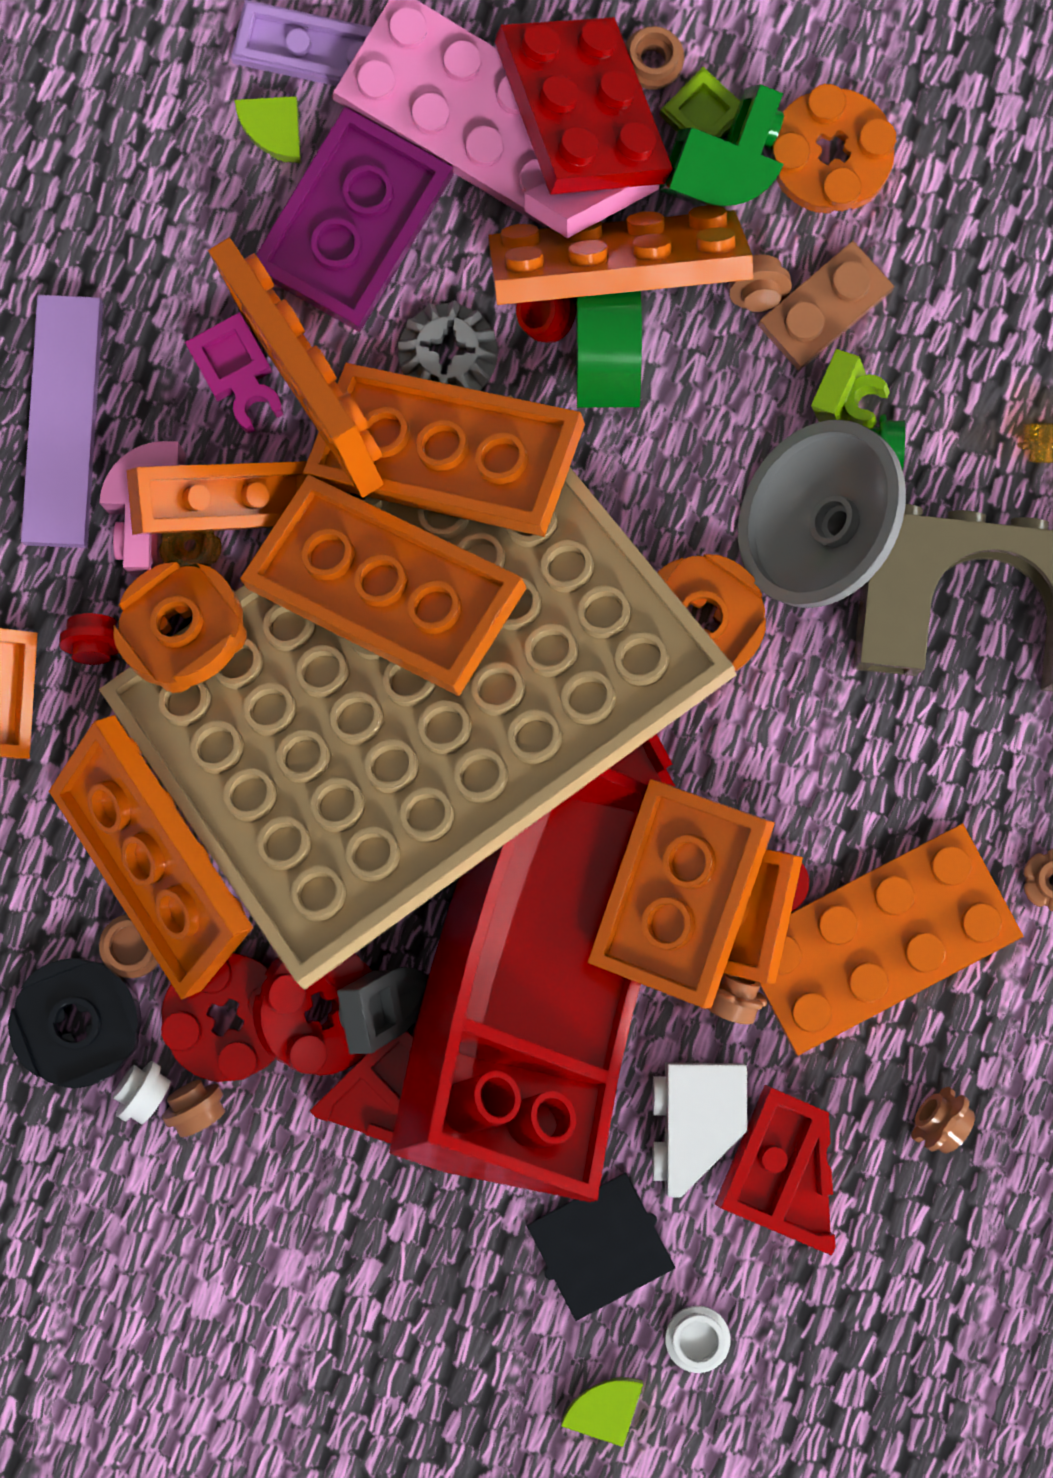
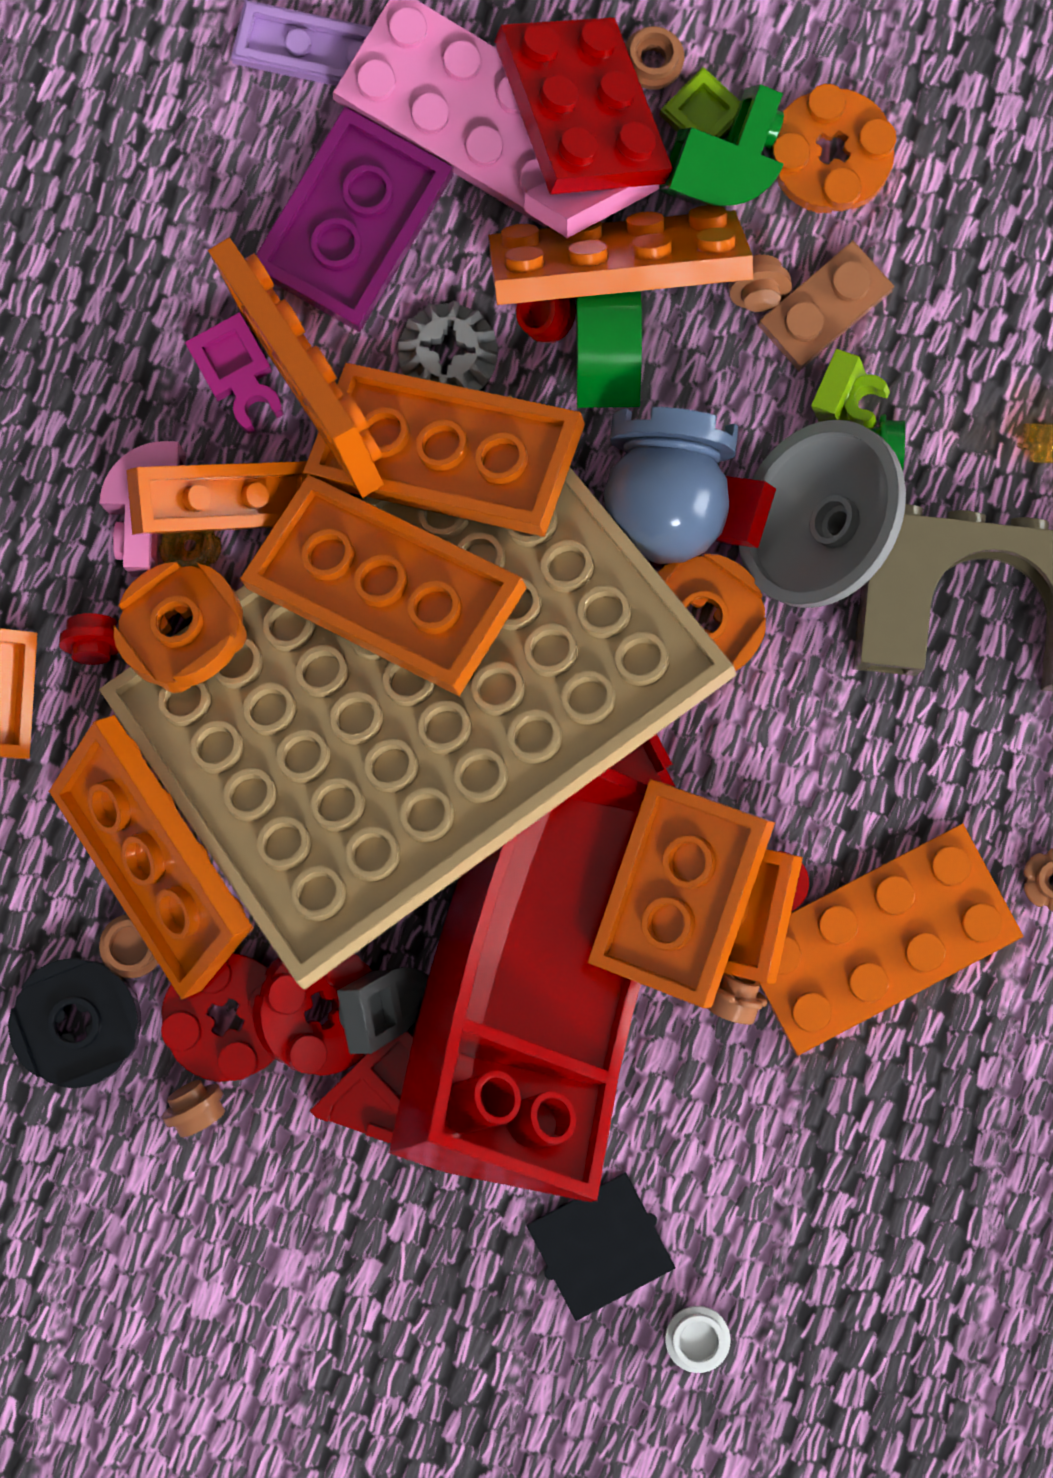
lavender tile [21,295,103,548] -> none
white plate [112,1061,171,1124] -> none
lime tile [235,96,302,163] -> none
lime tile [561,1377,643,1447] -> none
white slope [652,1062,747,1197] -> none
red wing [715,1085,836,1256] -> none
nougat plate [911,1087,975,1153] -> none
none -> sand blue tile [603,407,738,564]
none -> red tile [715,476,776,548]

